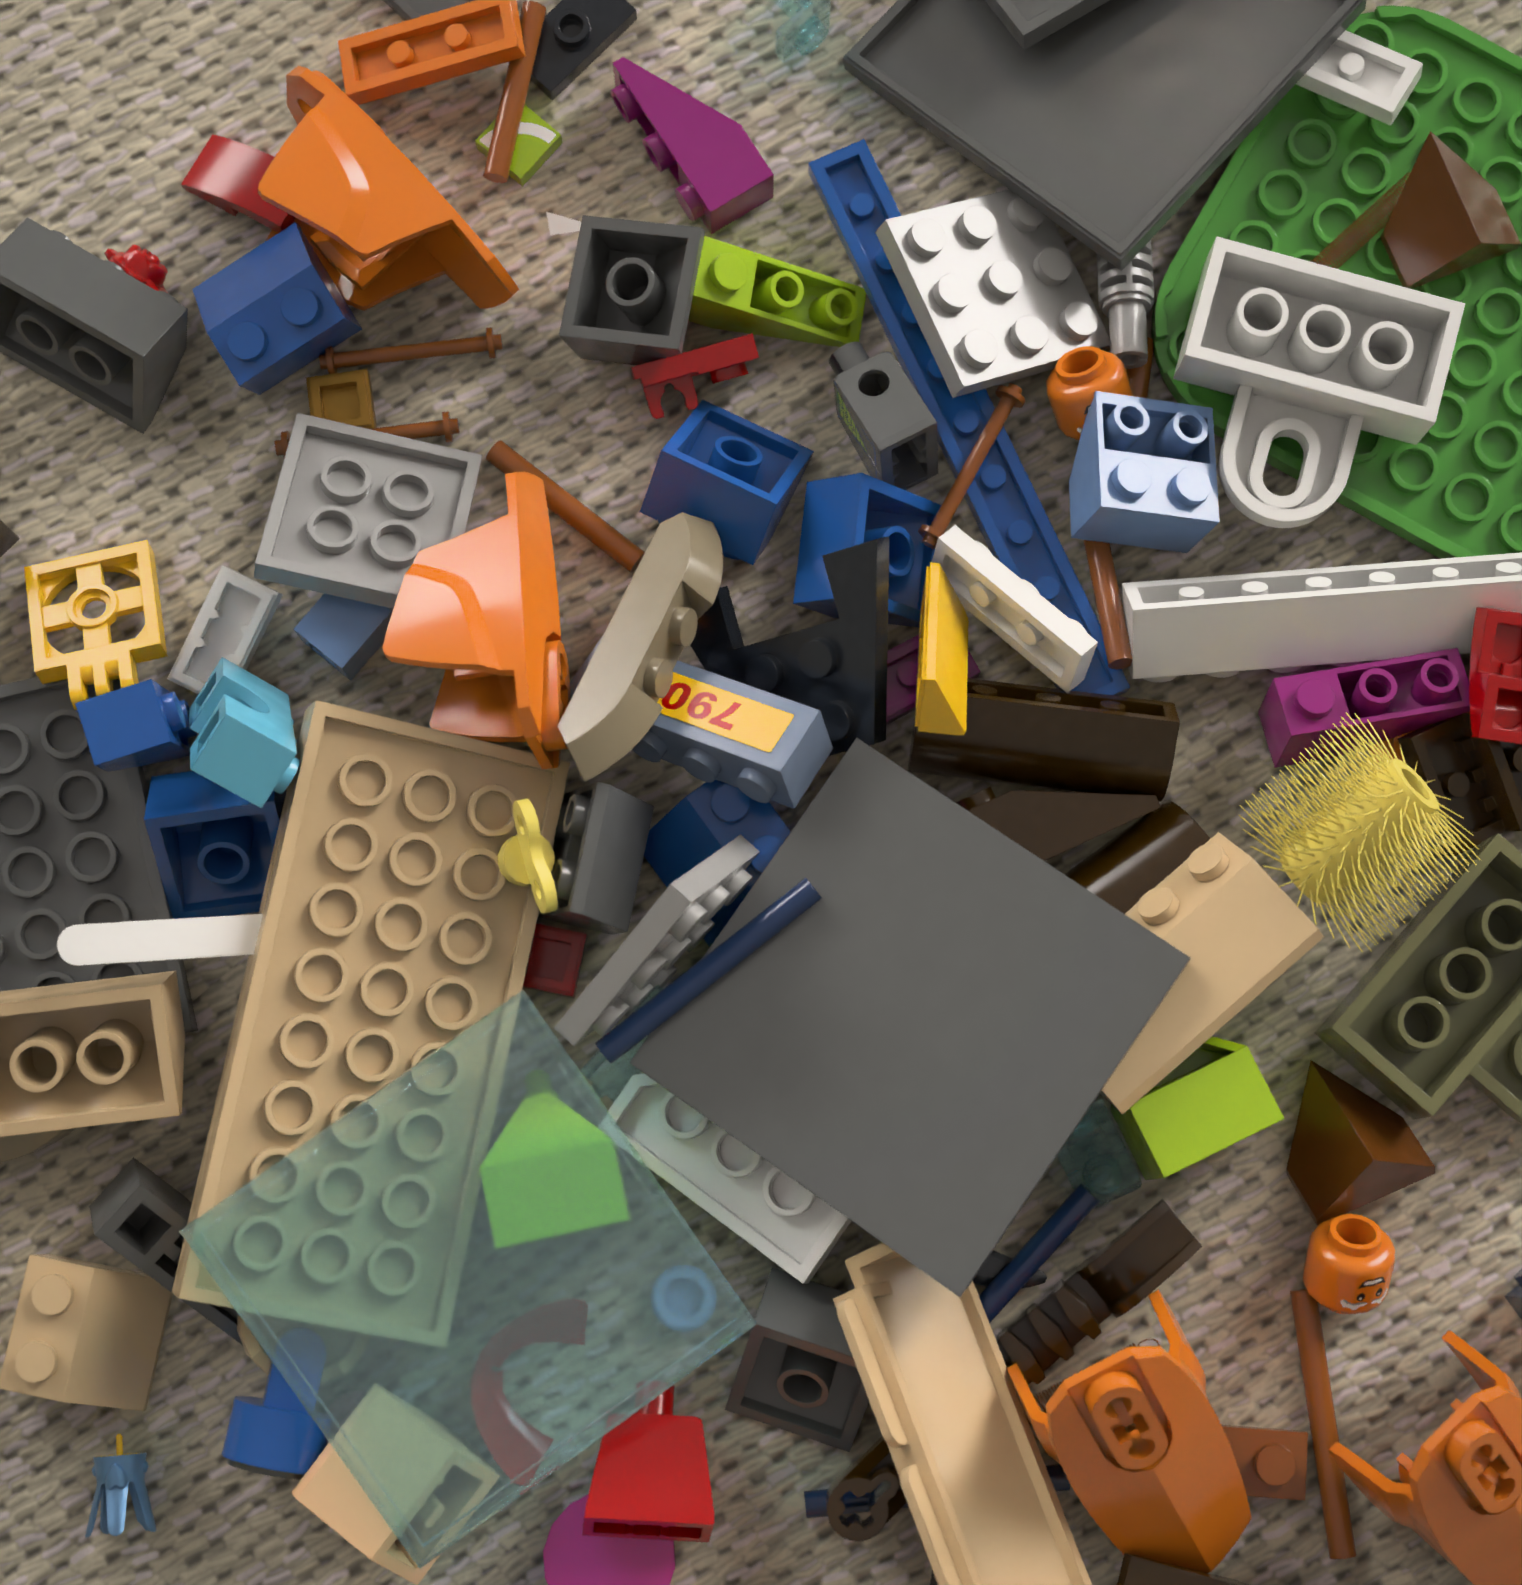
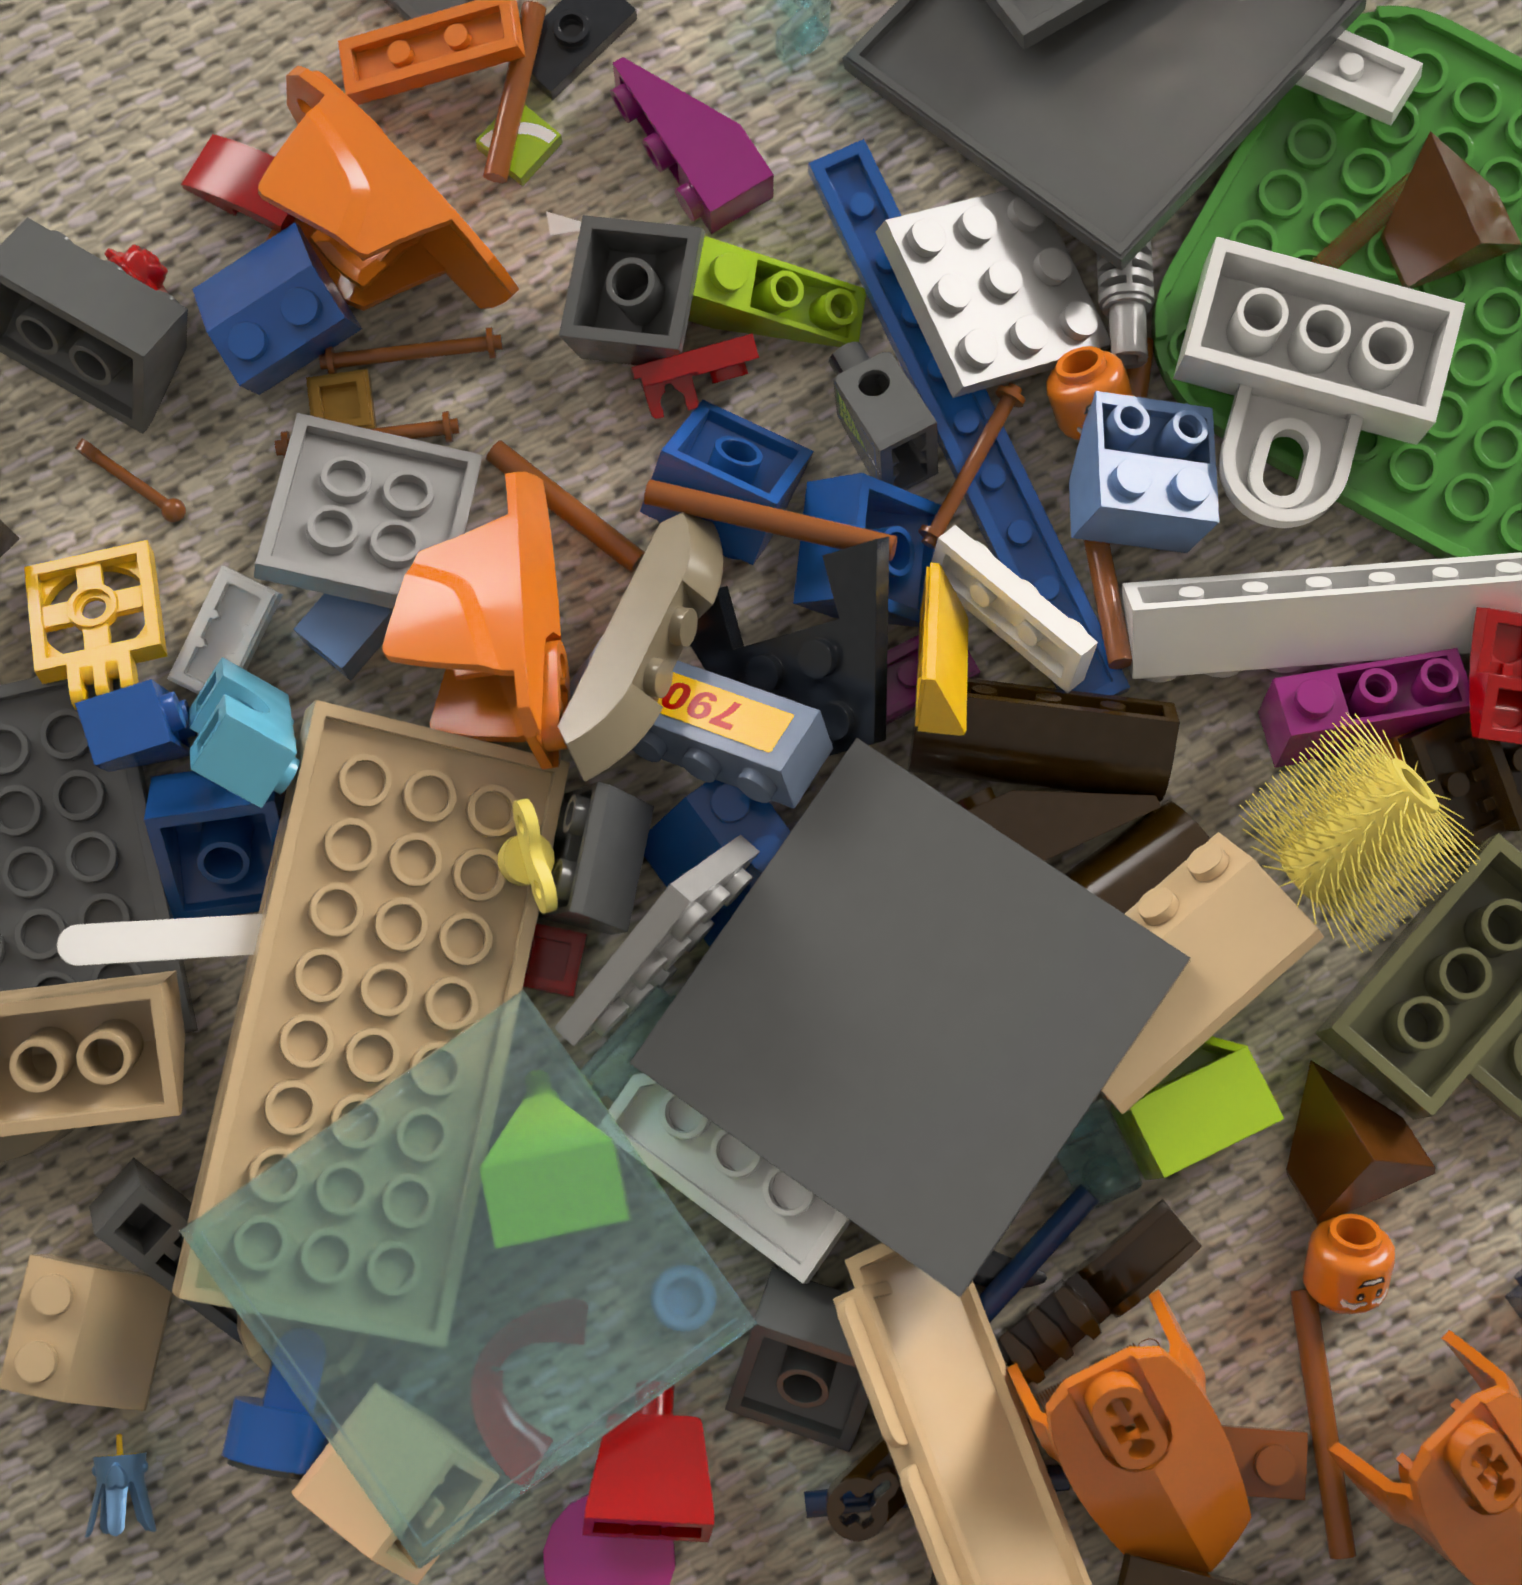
dark blue bar [595,877,822,1064] -> none
none -> dark orange hinge [75,438,186,522]
none -> dark orange bar [644,479,897,561]

